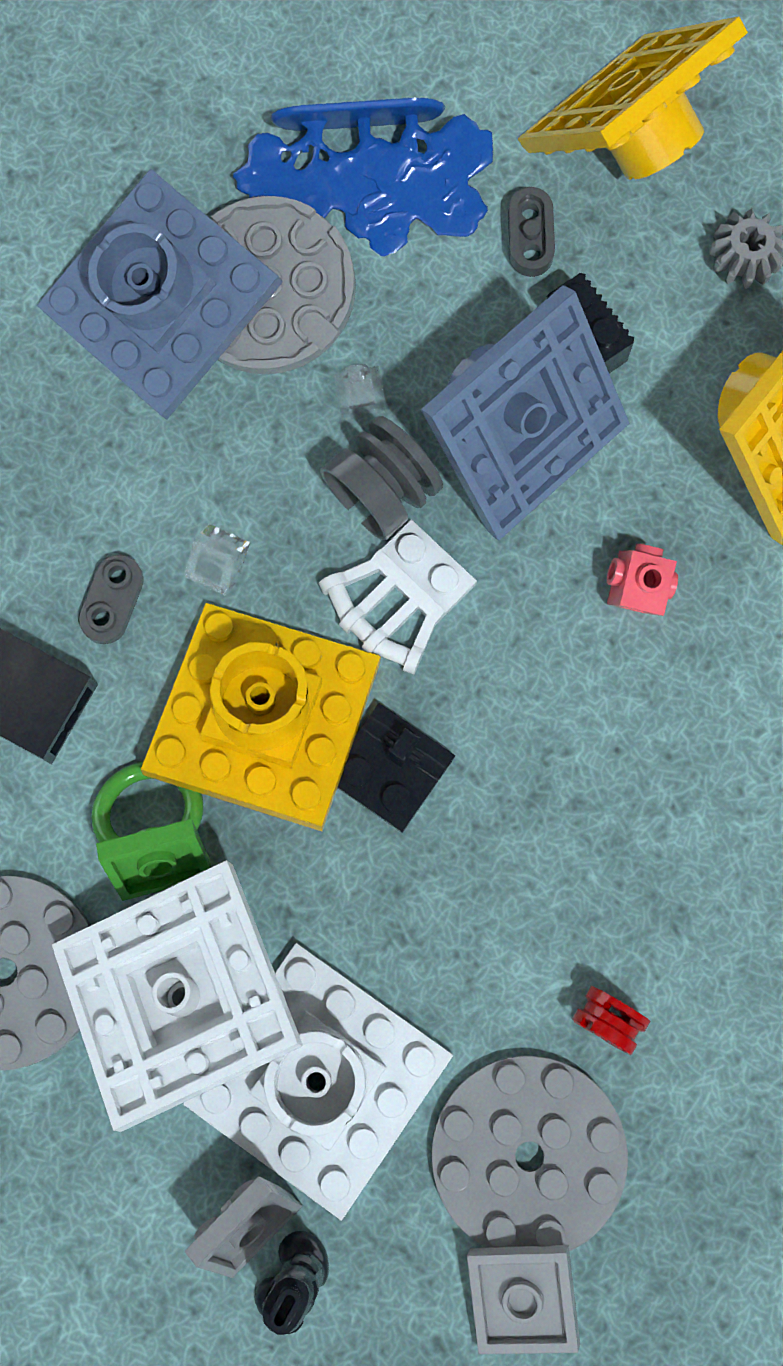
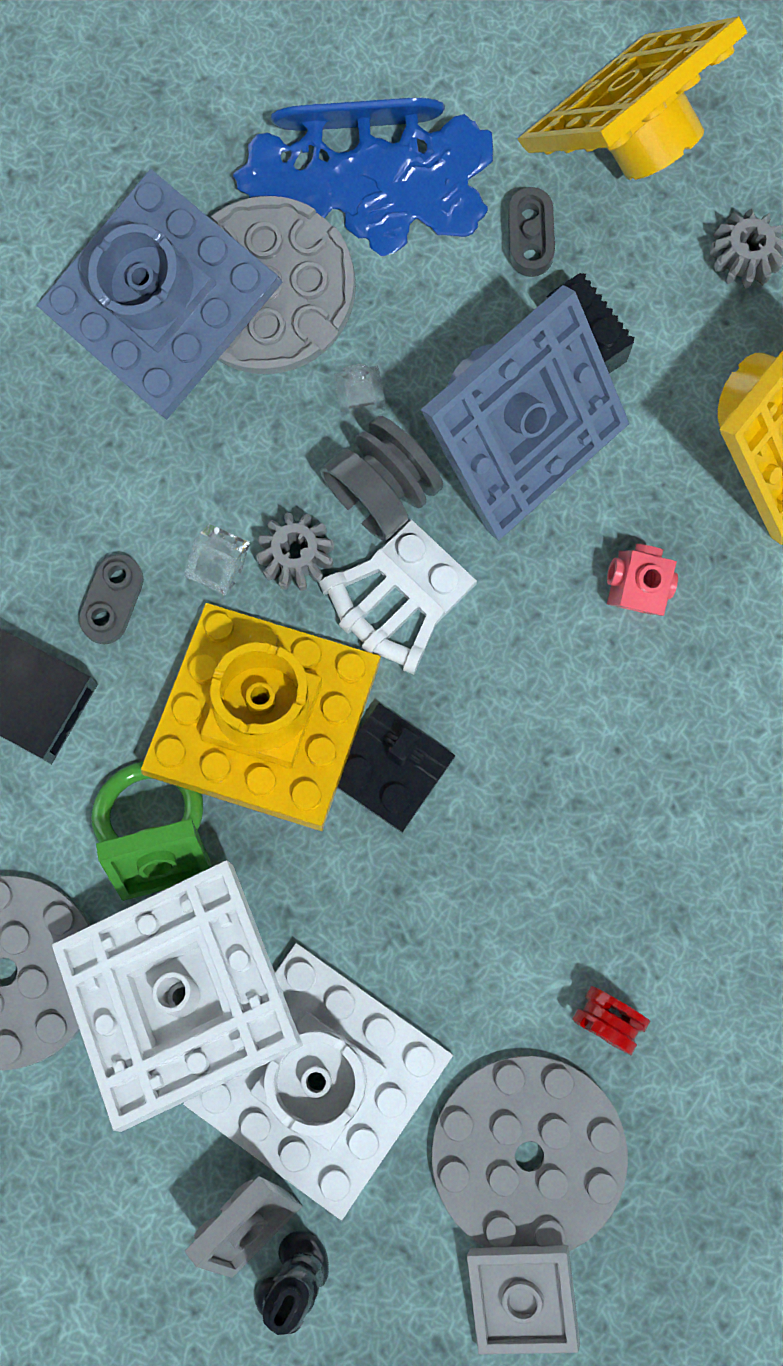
none -> light grey gear [256,512,334,591]

